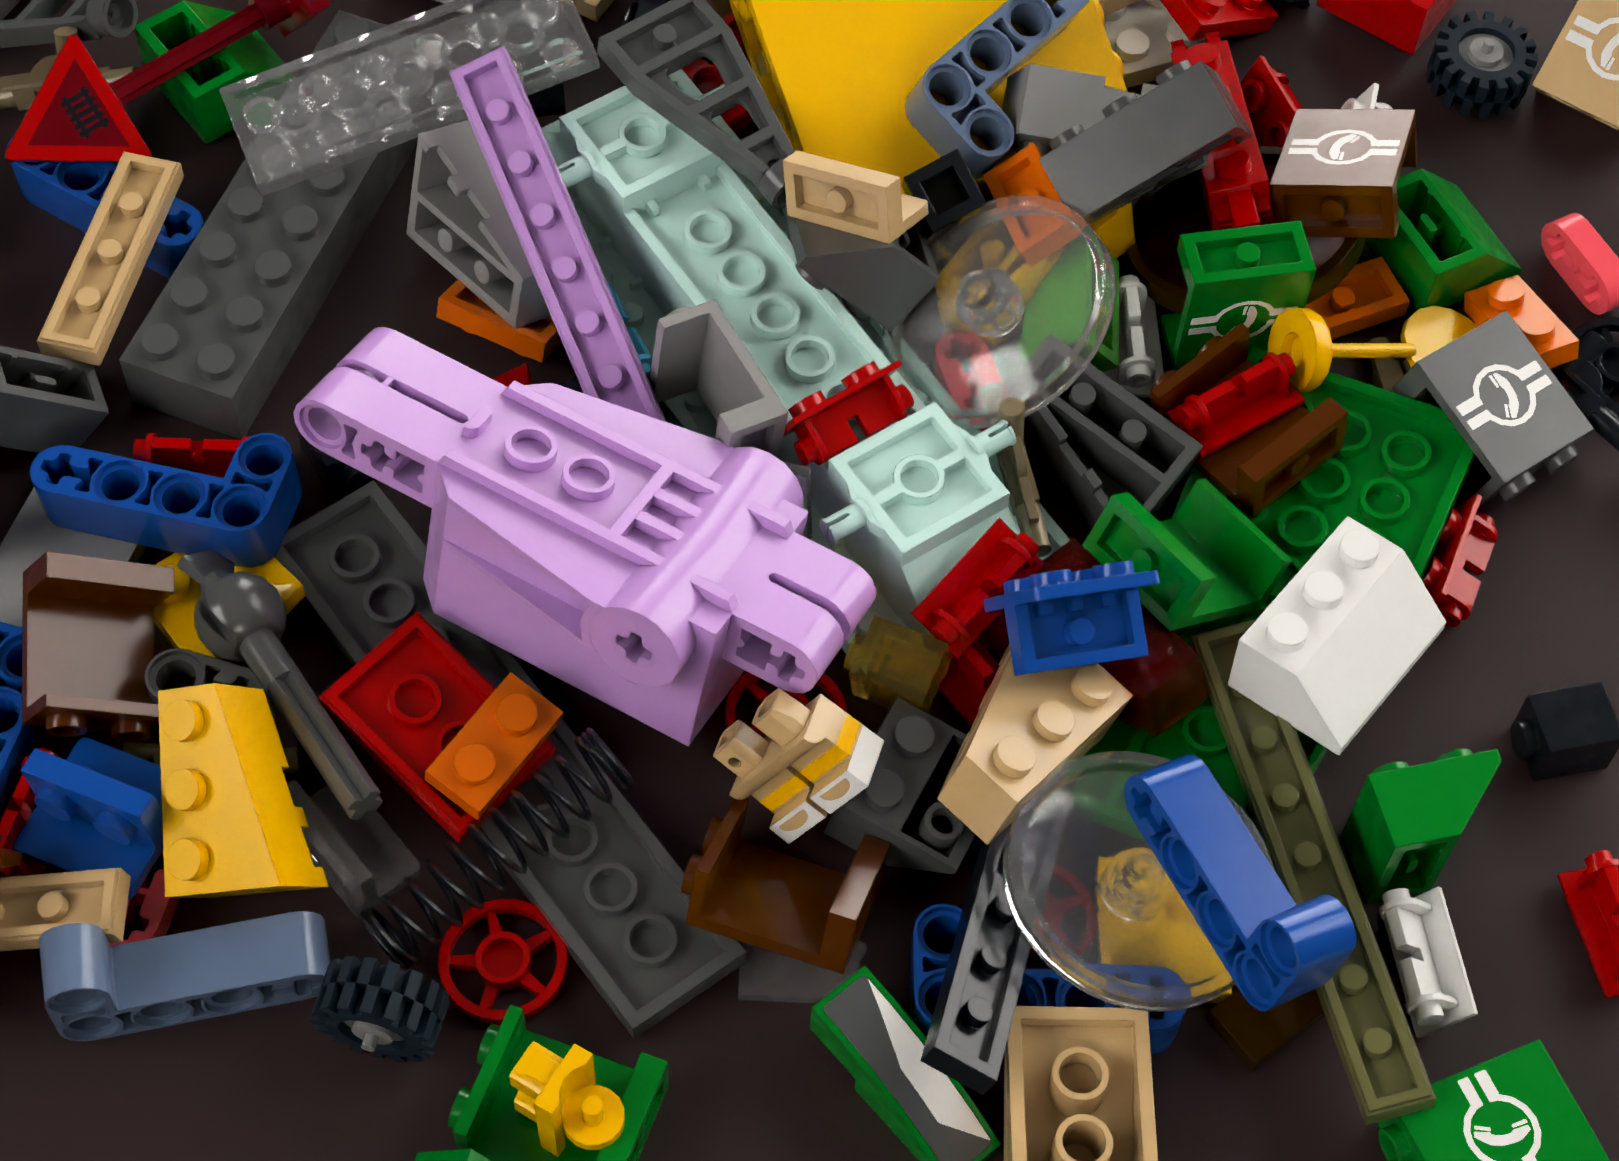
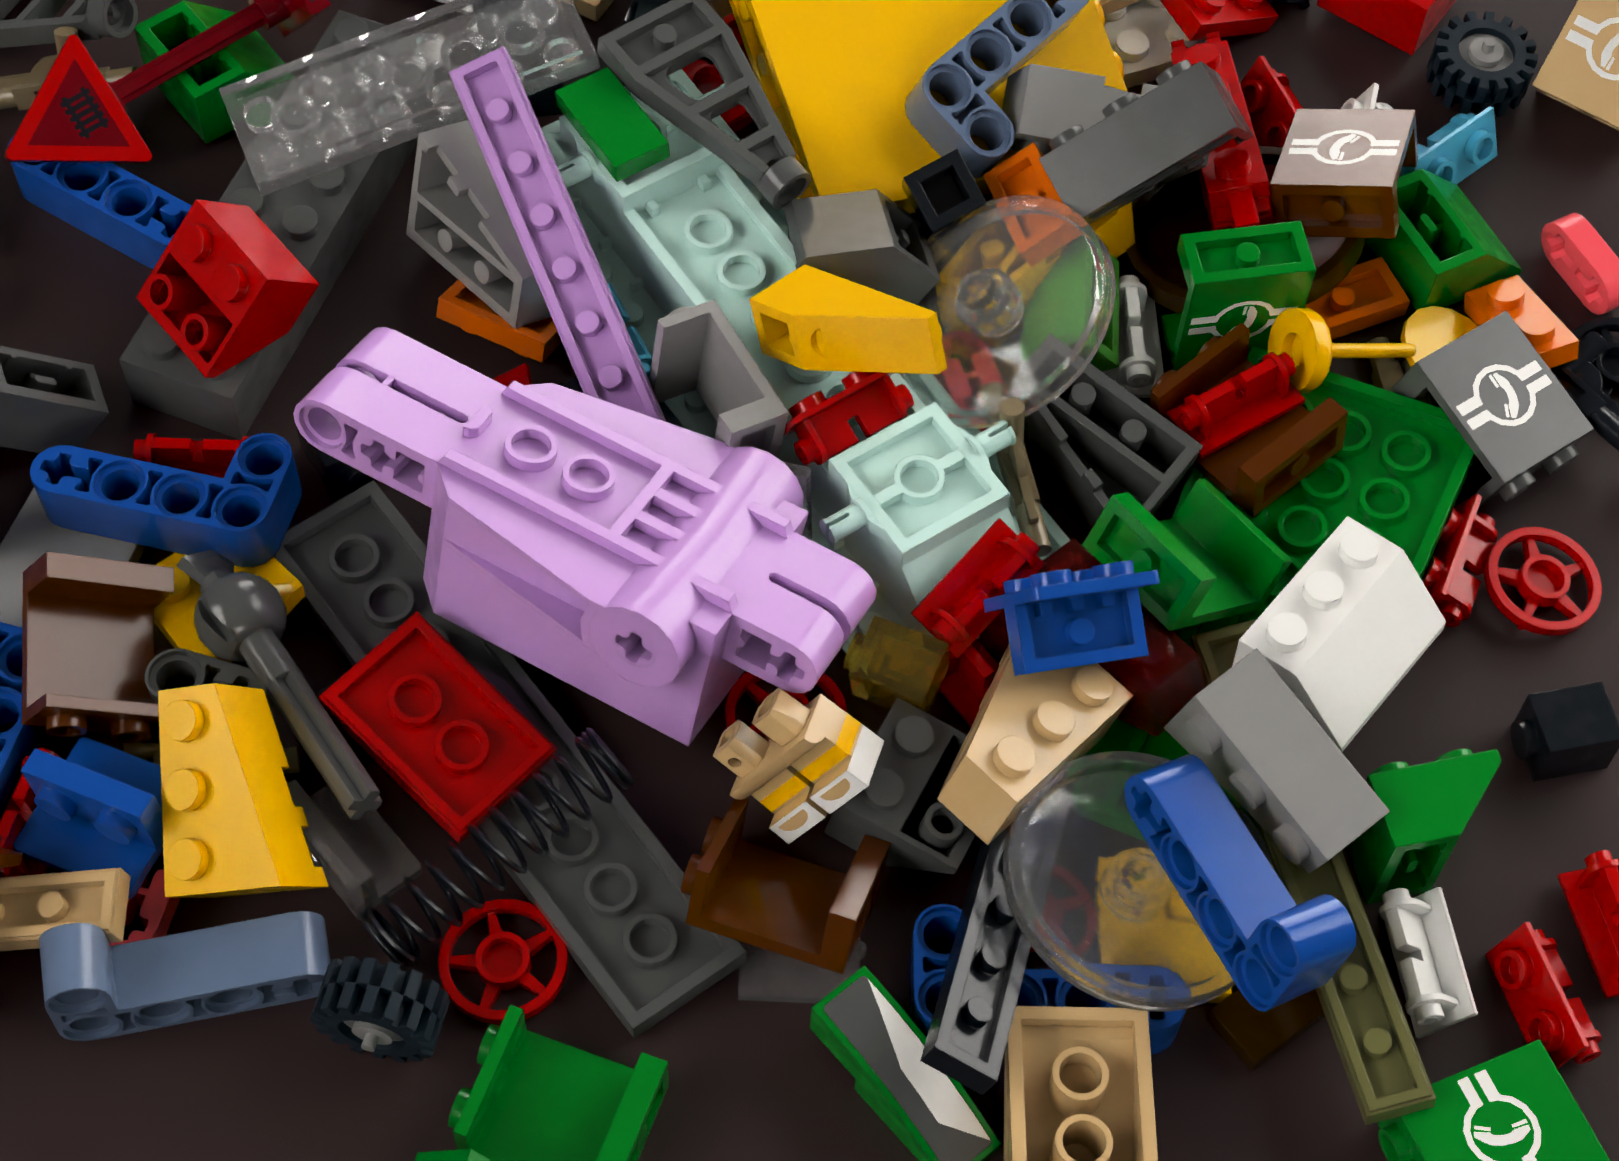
tan tile [37,152,184,366] -> none
orange plate [424,672,564,820] -> none
yellow hips [509,1041,625,1157] -> none
tan panel [783,150,929,244] -> none
none -> red slope [136,199,320,378]
none -> green tile [555,67,670,182]
none -> yellow slope [749,264,947,374]
none -> light grey wedge [1164,648,1390,873]
none -> medium azure hinge [1399,106,1498,185]
none -> red wheel [1483,527,1602,636]
none -> red hinge [1485,922,1602,1069]

